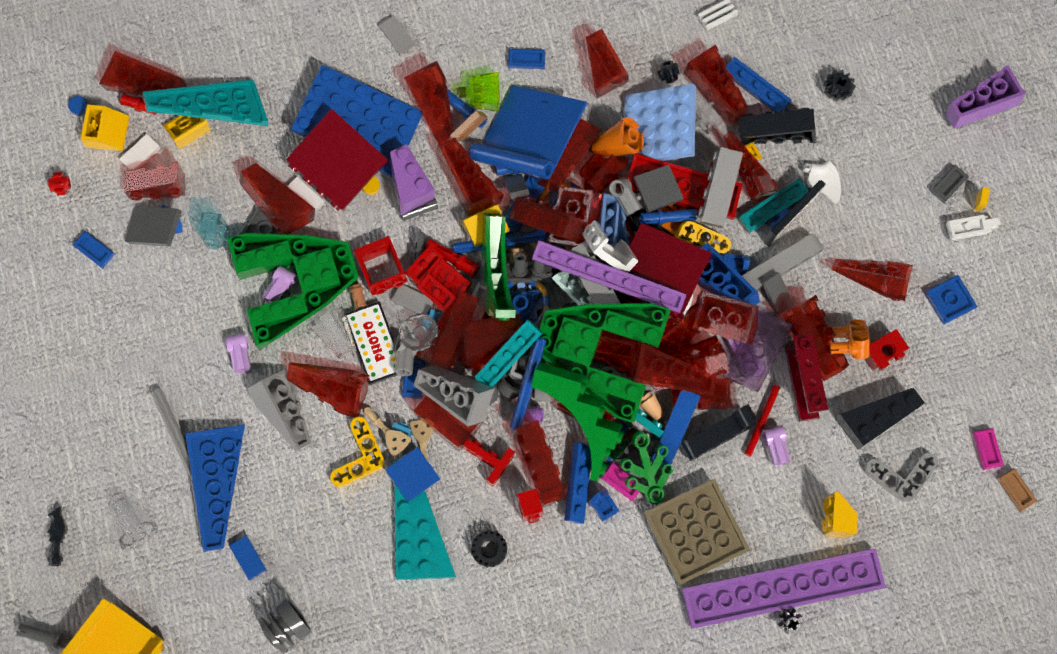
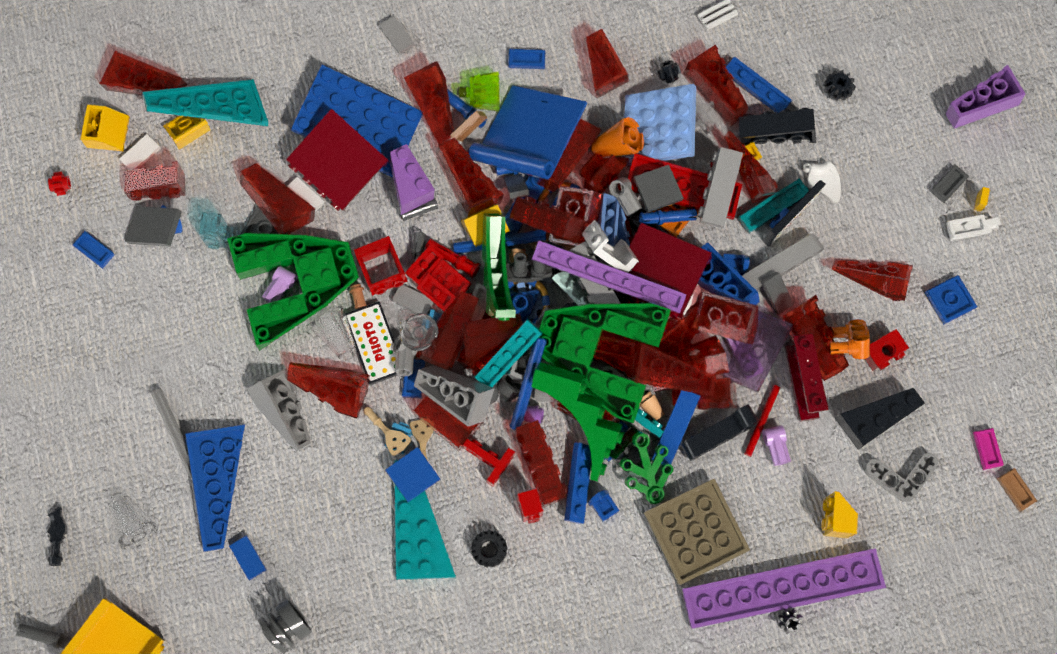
blue tile [68,96,88,116] -> none
red pin [120,94,158,115] -> none
lavender piece [225,333,251,373] -> none
yellow beam [330,417,385,487] -> none
yellow tile [362,176,380,195] -> none
dark pink tile [601,462,642,502] -> none
yellow beam [675,221,731,253] -> none

